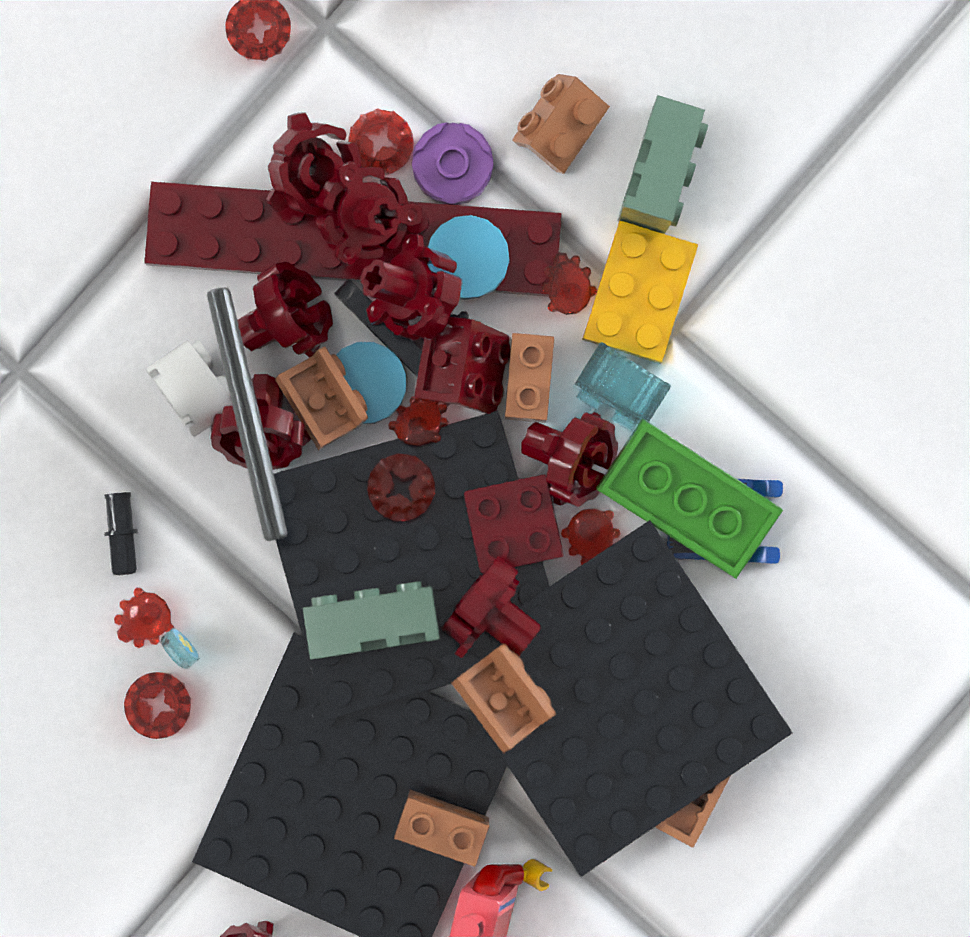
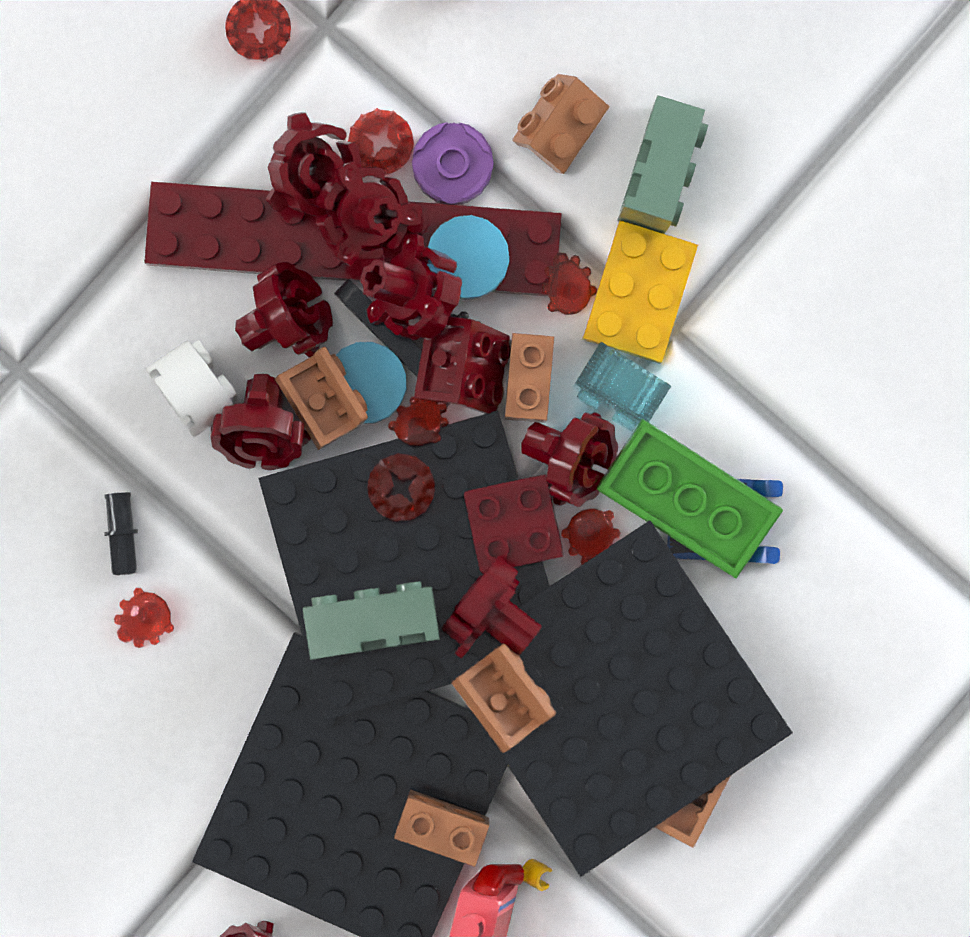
clear red gear [124,672,192,739] -> none
clear light blue tile [161,628,200,669] -> none
dark grey axle [207,287,287,541] -> none

